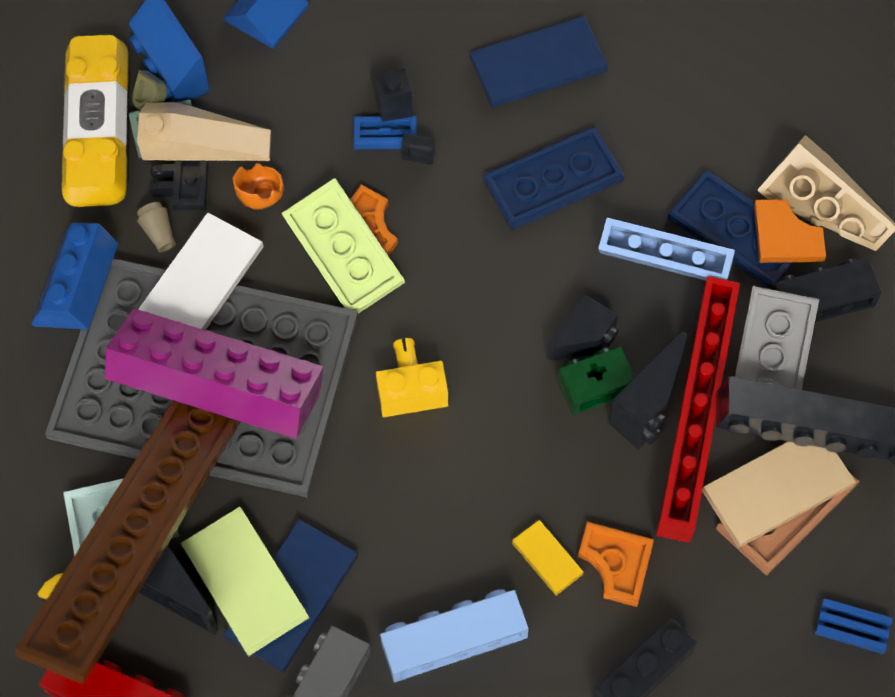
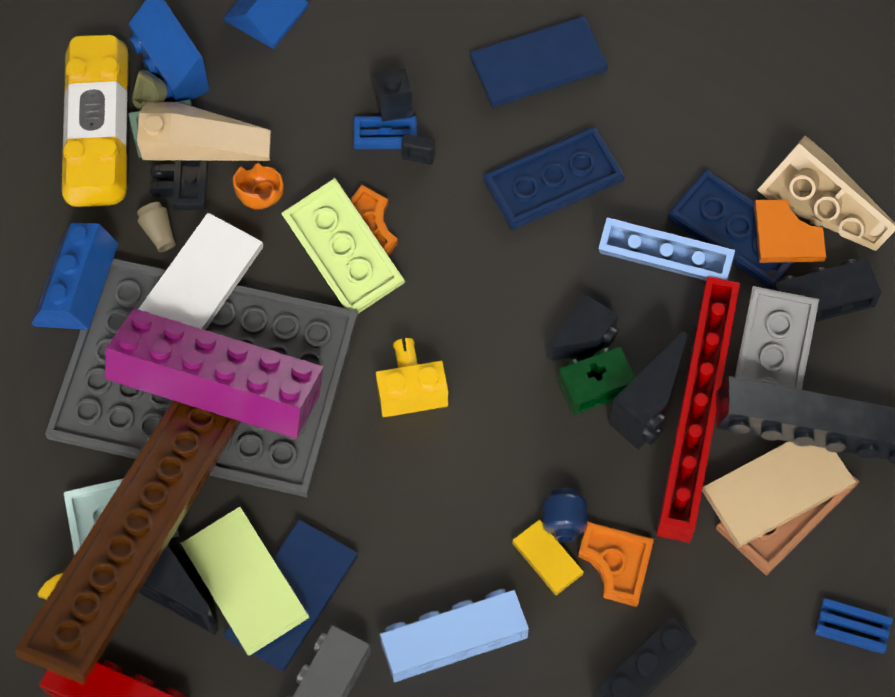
none -> dark blue head [542,488,587,542]

